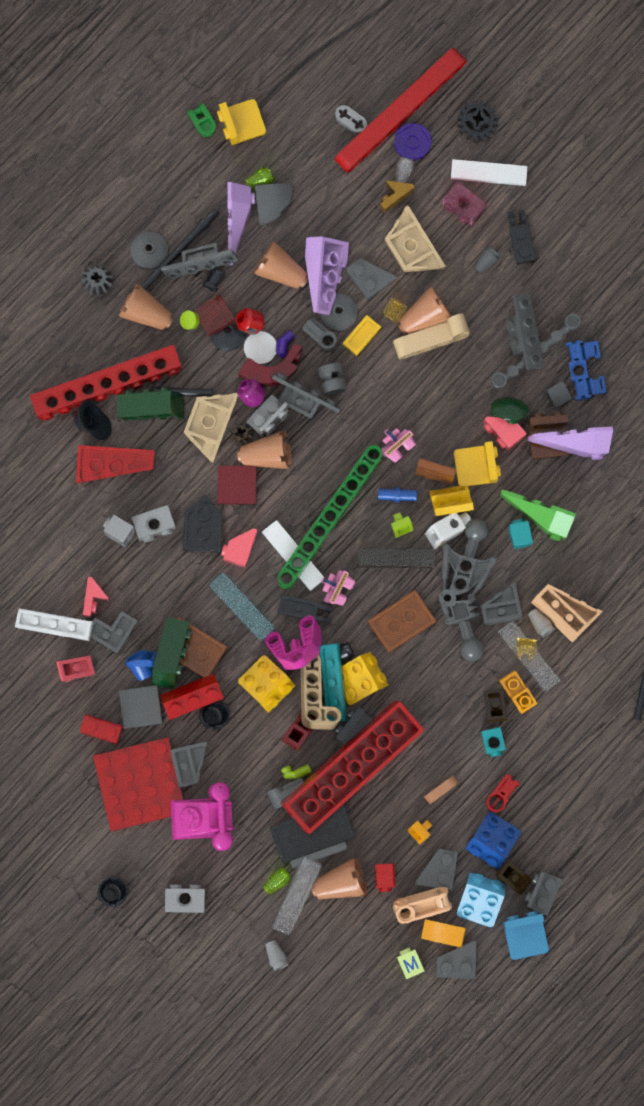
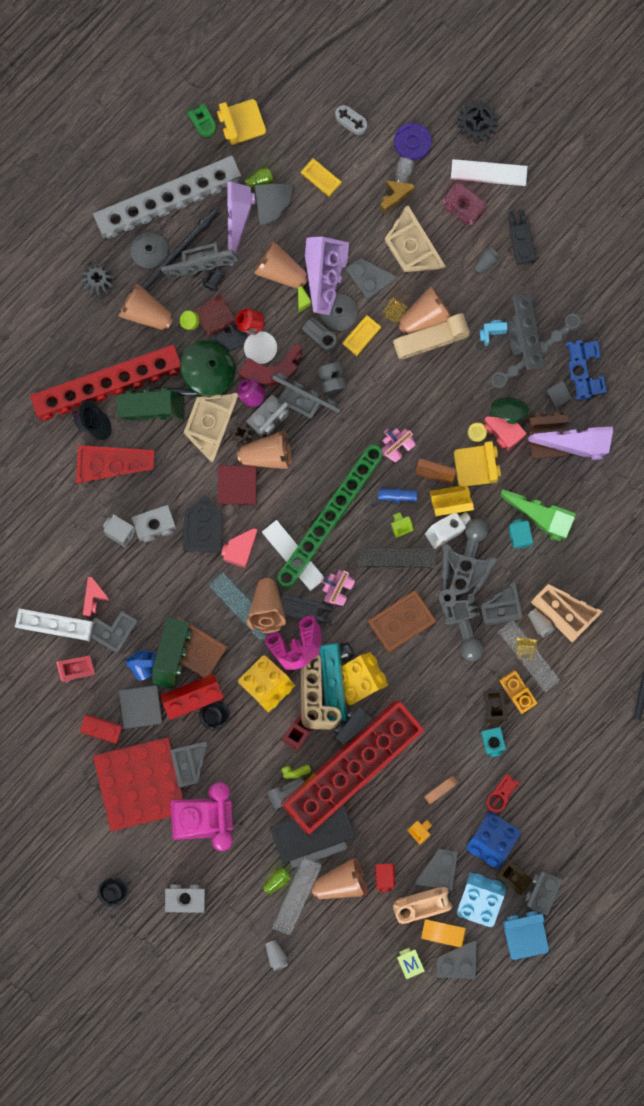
dark purple arm [275,330,295,359] -> none
red beam [334,47,467,173] -> none
none -> light grey brick [93,156,242,239]
none -> dark green dish [180,341,235,396]
none -> nougat cone [247,578,286,633]
none -> lime slope [298,286,311,313]
none -> yellow tile [301,158,342,197]
none -> light yellow tile [468,423,487,442]
none -> medium azure bracket [480,320,507,346]

